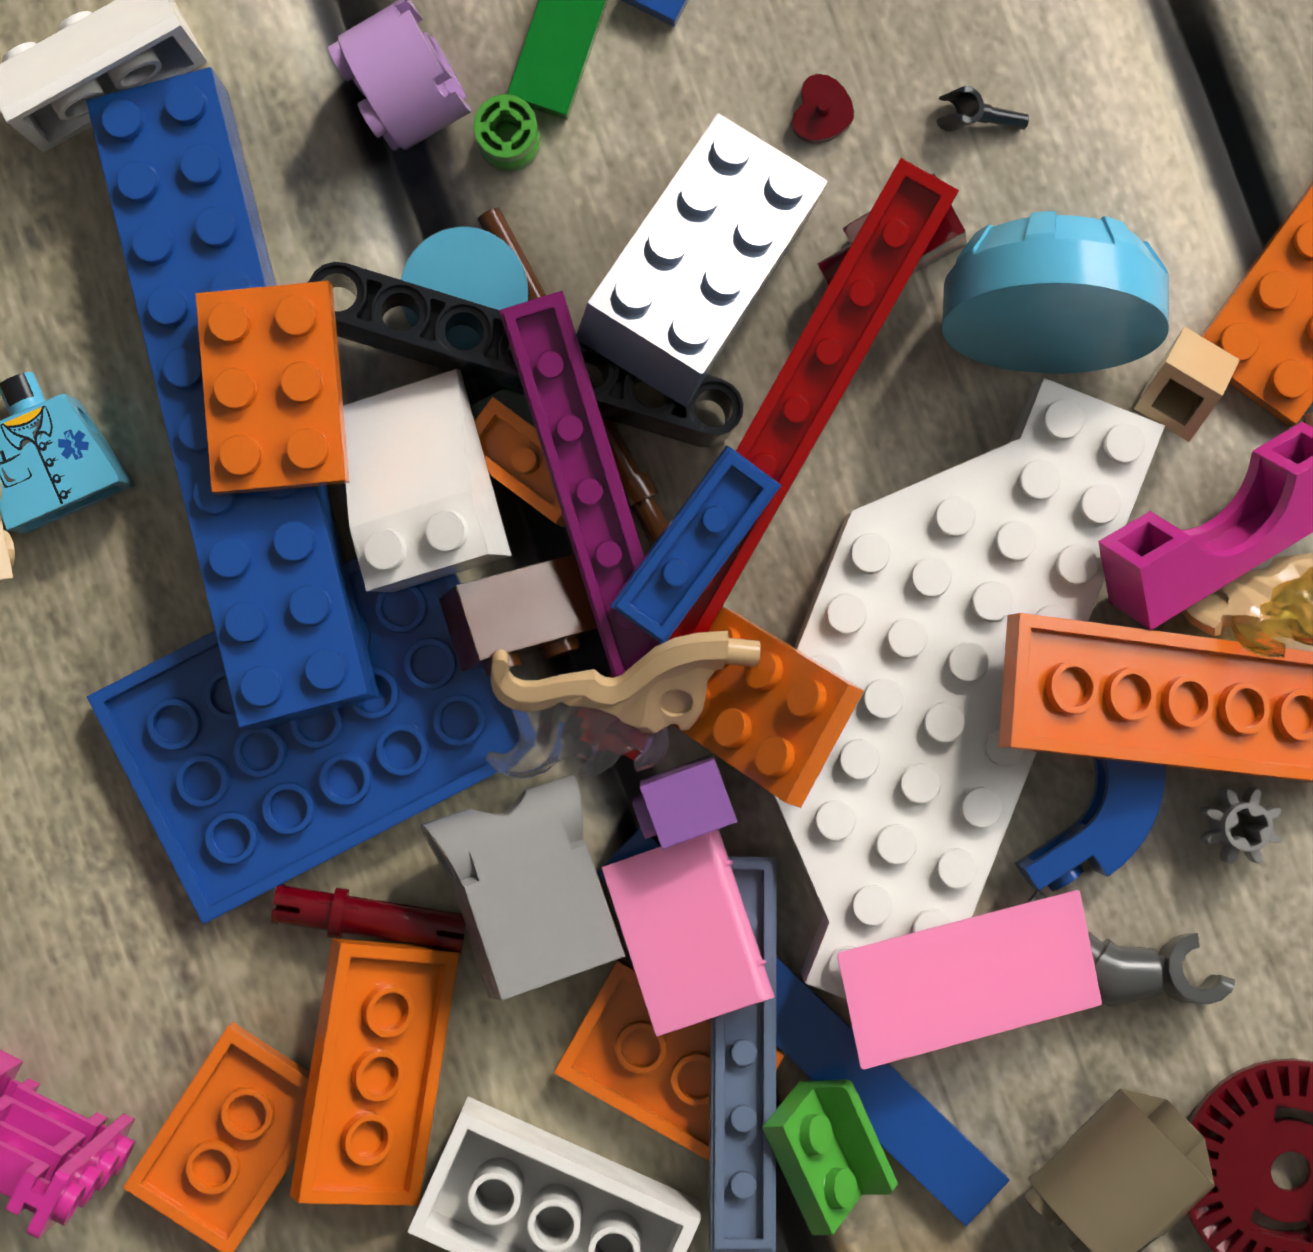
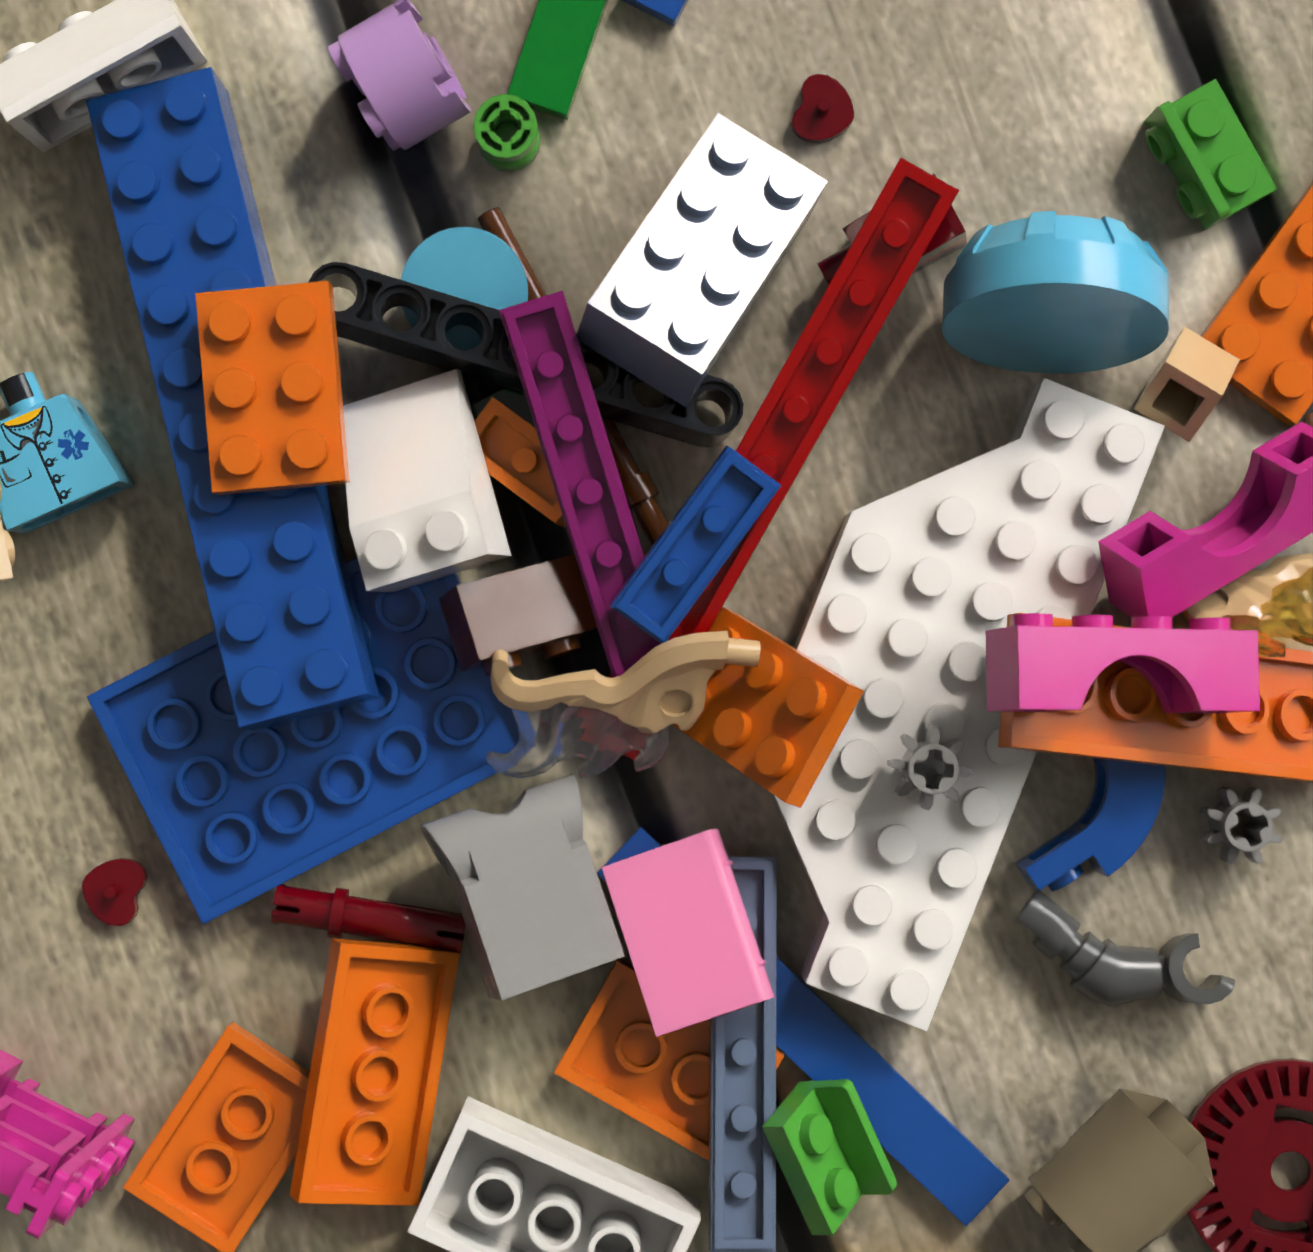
medium lavender brick [632,754,738,850] -> none
bright pink sticker [837,890,1102,1070] -> none
black hand [937,86,1029,132] -> none
none -> dark red piece [82,858,148,926]
none -> light grey gear [887,726,973,810]
none -> arch [985,613,1260,714]
none -> bright green bracket [1144,79,1277,230]

